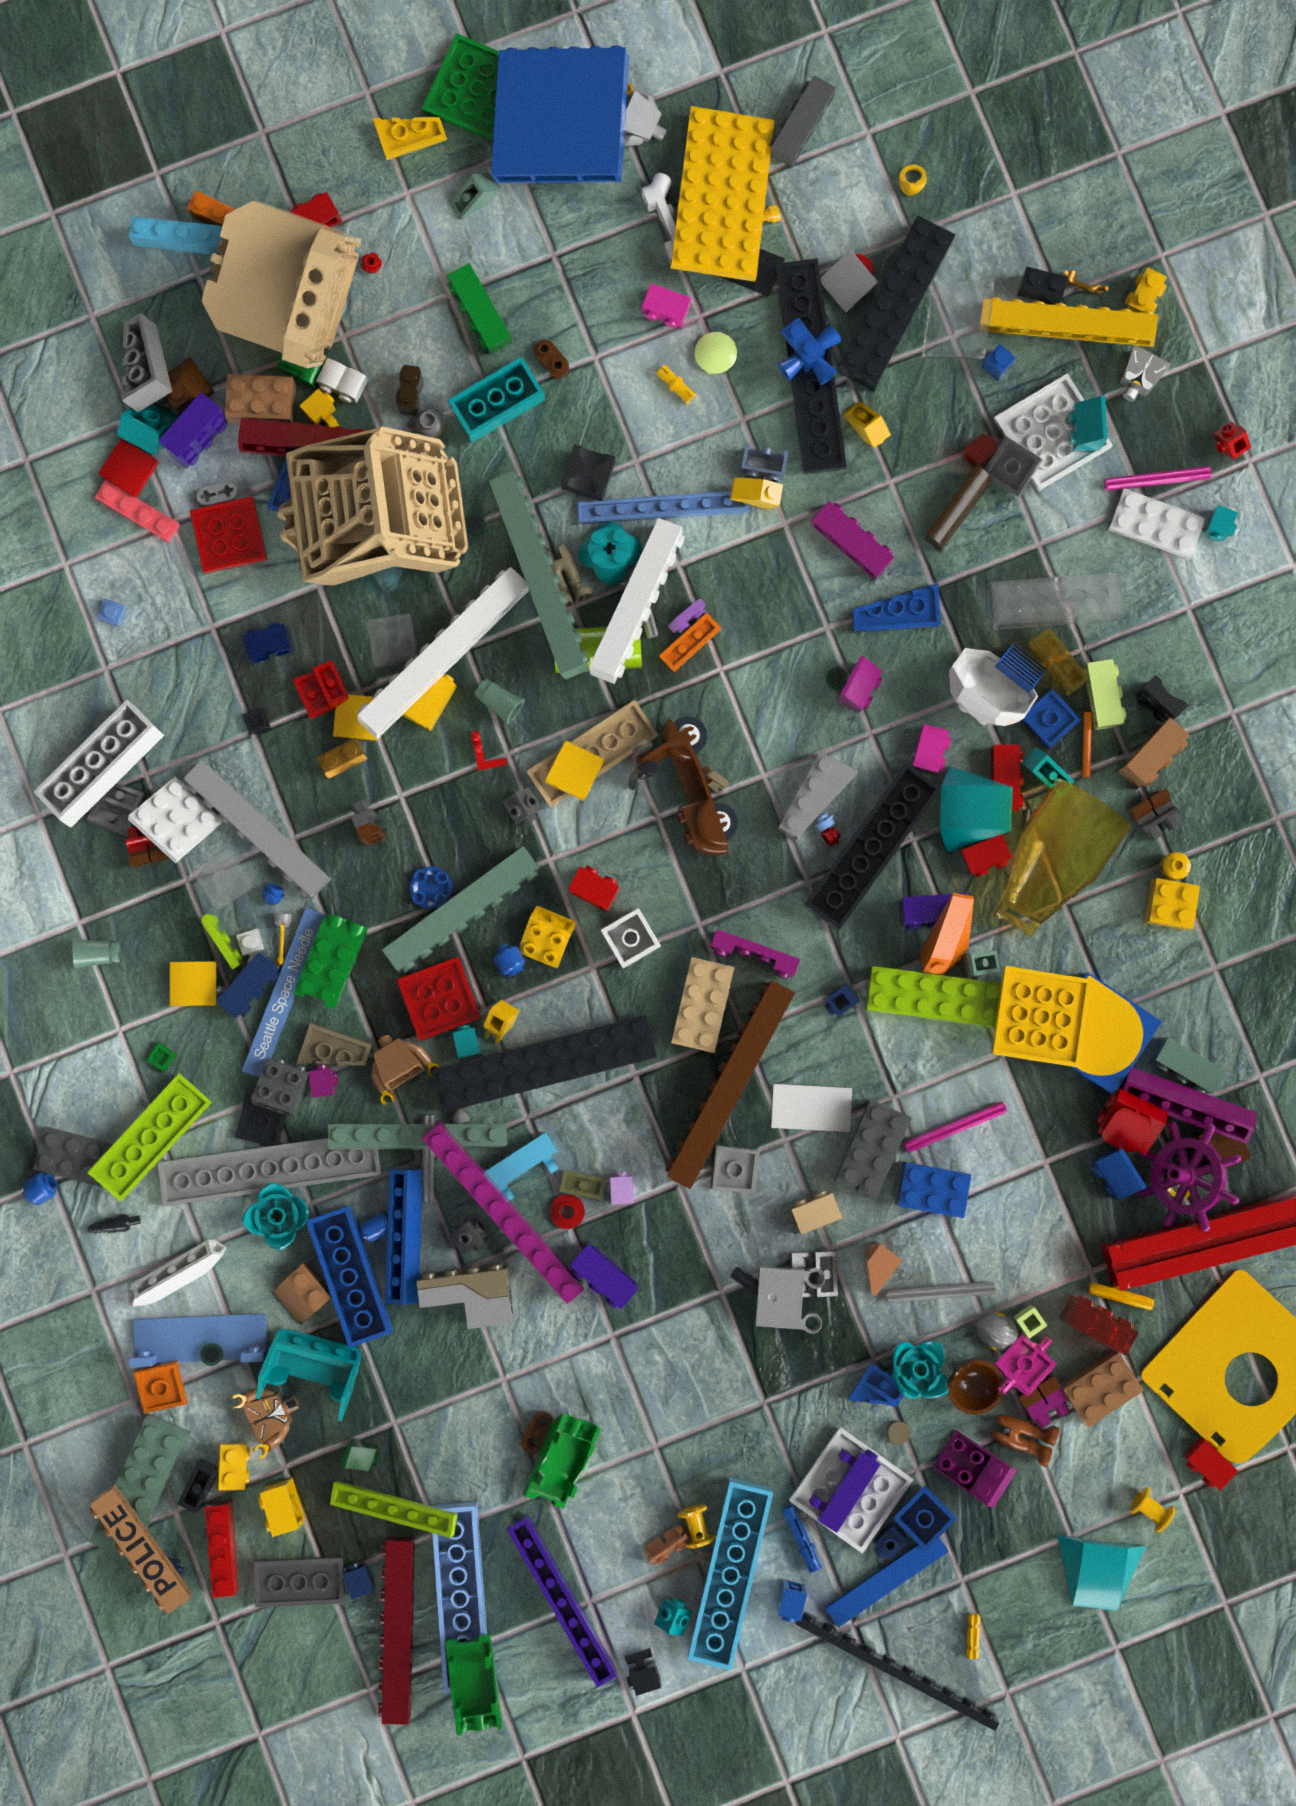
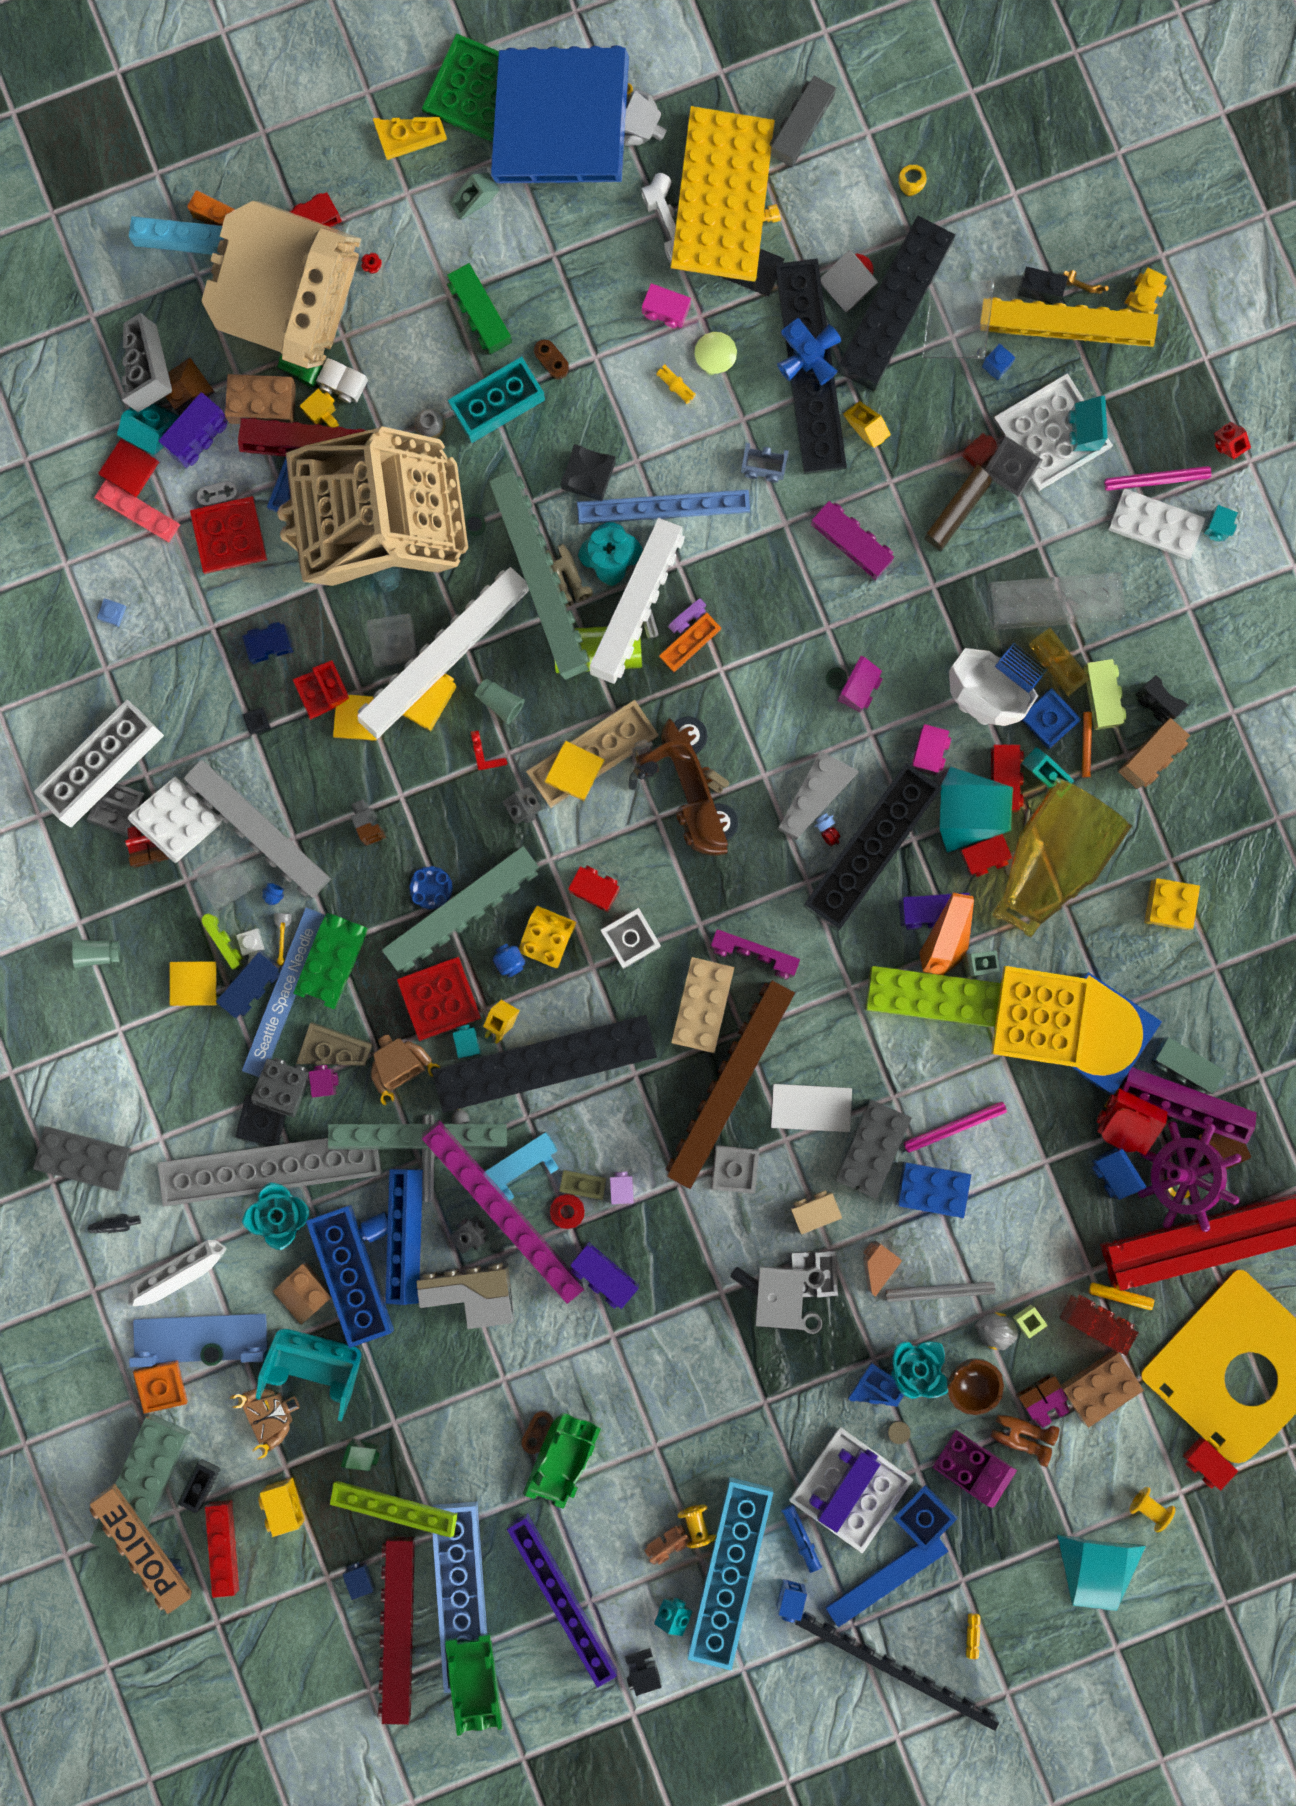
blue head [23,1172,57,1205] -> none
lime plate [88,1073,212,1202] -> none
green tile [146,1042,177,1072] -> none
yellow bracket [217,1441,250,1490] -> none
dark grey plate [254,1556,345,1608] -> none
pearl gold brick [317,738,367,779] -> none
dark brown brick [396,365,423,416] -> none
yellow slope [730,477,783,510] -> none
dark blue brick [824,984,860,1017] -> none
blue wing [852,583,941,632] -> none
dark blue brick [873,1522,909,1560] -> none
dark pink plate [994,1334,1057,1397] -> none
light grey torso [1120,345,1171,402] -> none
dark grey hips [1127,788,1181,841] -> none
yellow head [1159,852,1191,881] -> none

